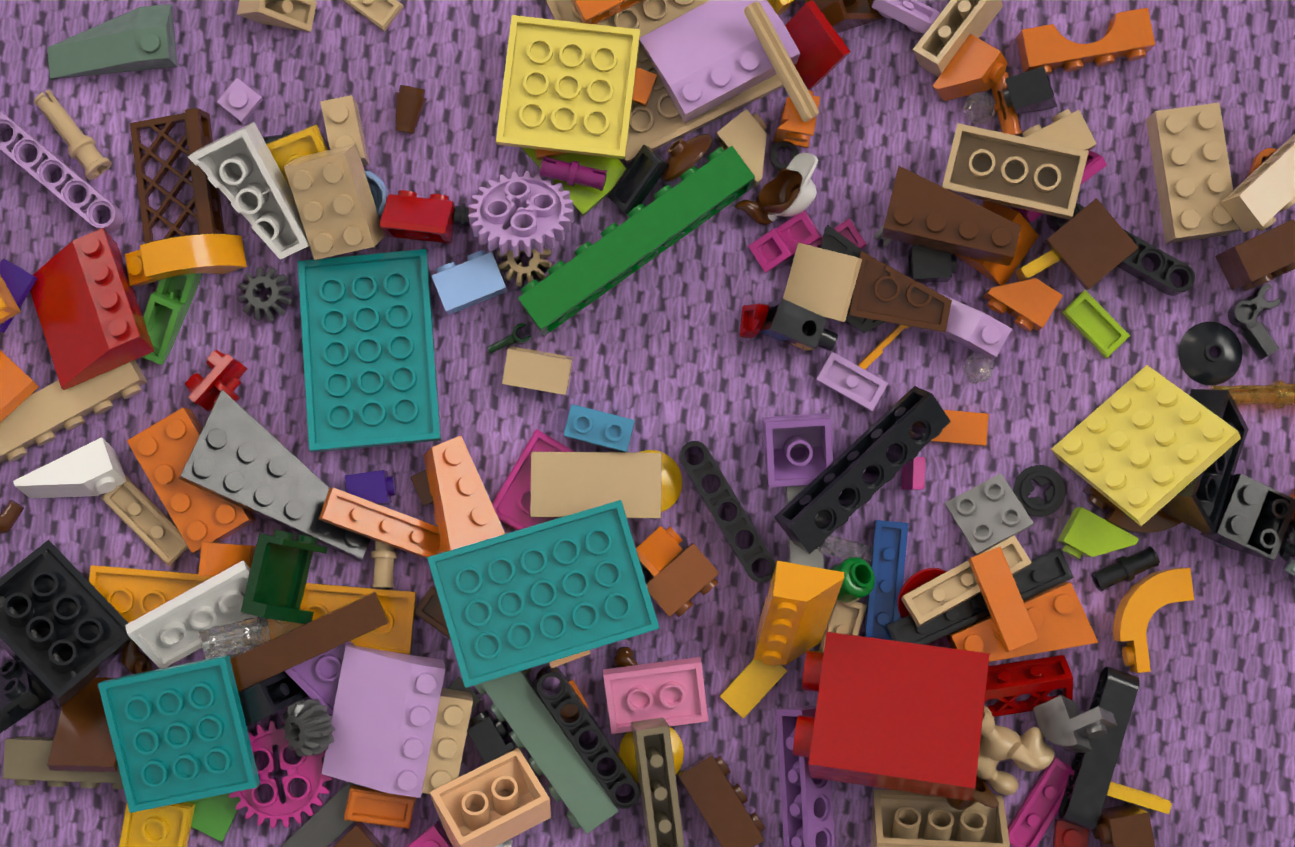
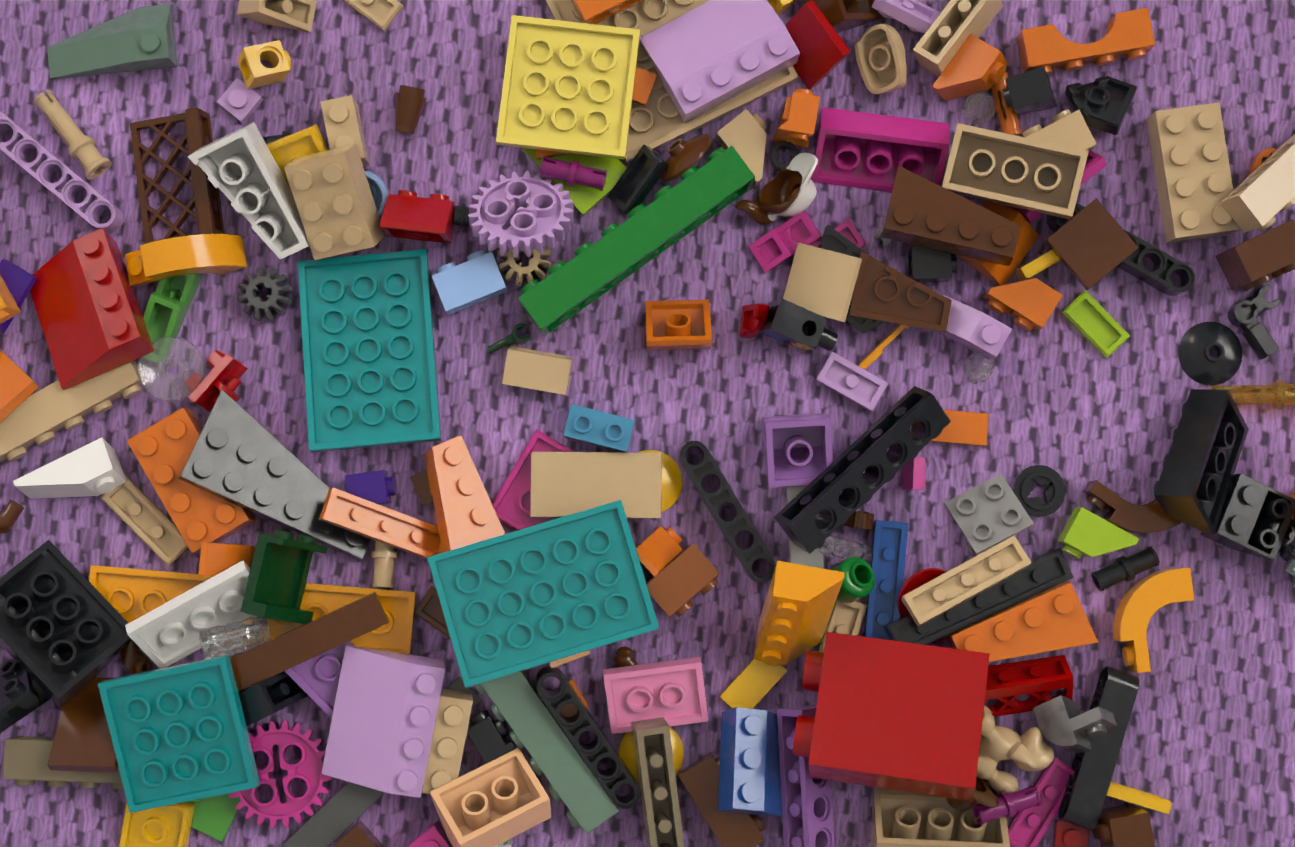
dark grey gear [281,699,335,756] -> none
orange tile [344,785,416,829] -> none
tan axle [744,1,819,122] -> none
orange tile [968,546,1039,652] -> none
light yellow plate [1051,365,1241,526] -> none
none -> clear dish [138,336,205,402]
none -> yellow brick [237,40,291,90]
none -> orange slope [645,299,712,351]
none -> blue slope [718,707,782,817]
none -> dark pink slope [811,107,950,192]
none -> reddish brown axle [844,510,875,530]
none -> tan piece [855,24,908,94]
none -> magenta pin [972,785,1042,825]
none -> black plate [1065,76,1137,136]

